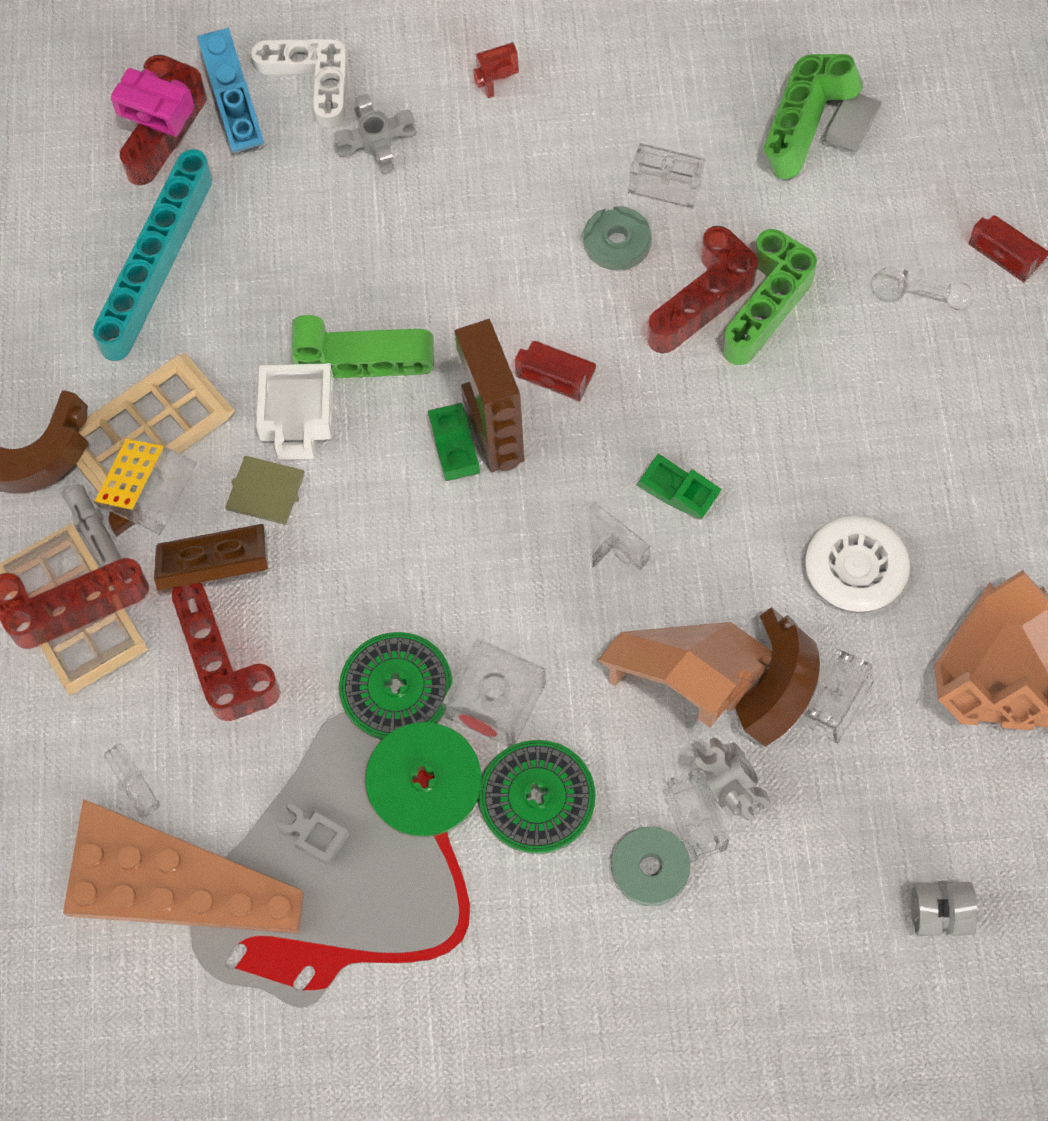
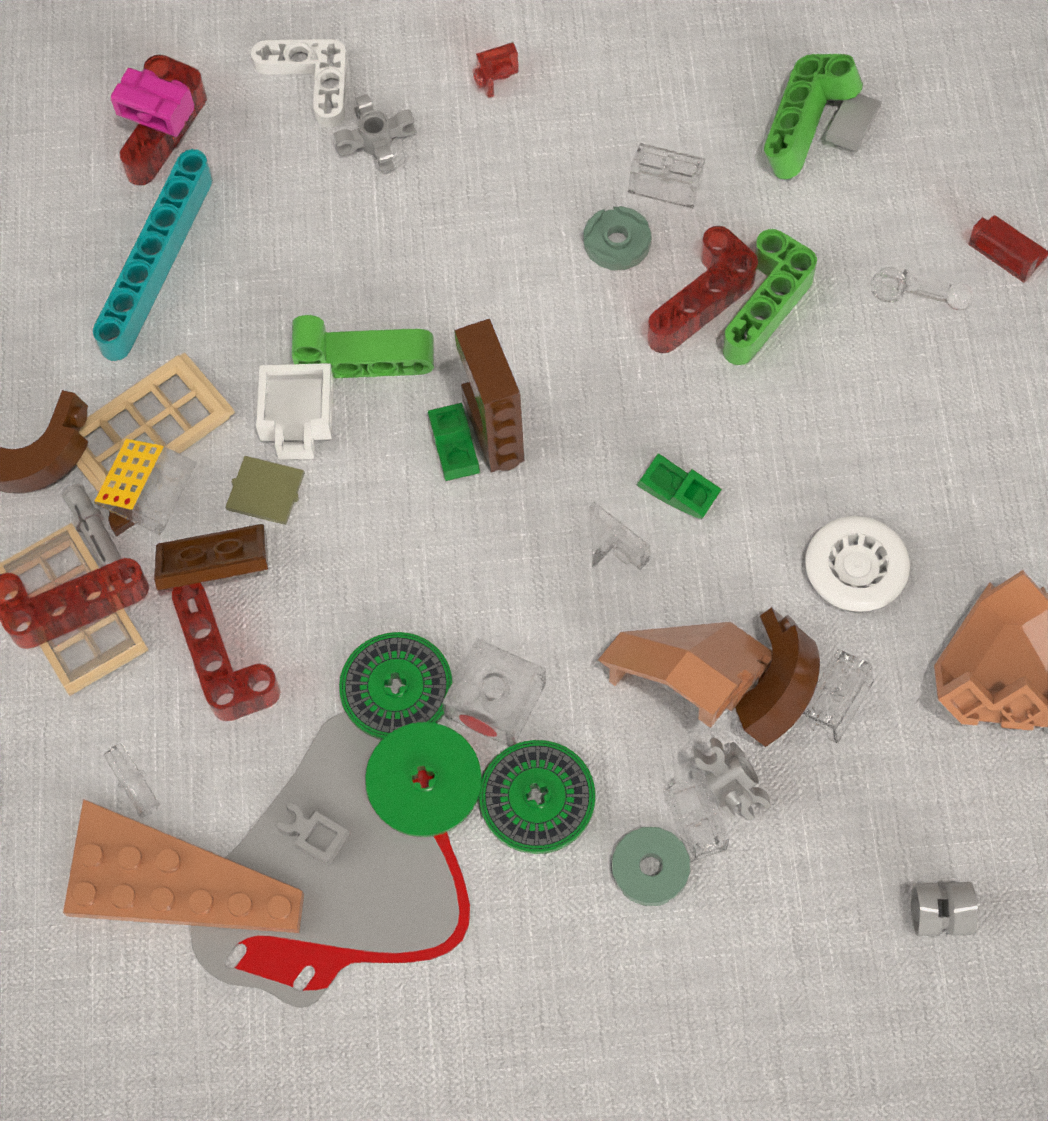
dark azure slope [197,27,264,153] -> none
clear red panel [515,341,596,401] -> none

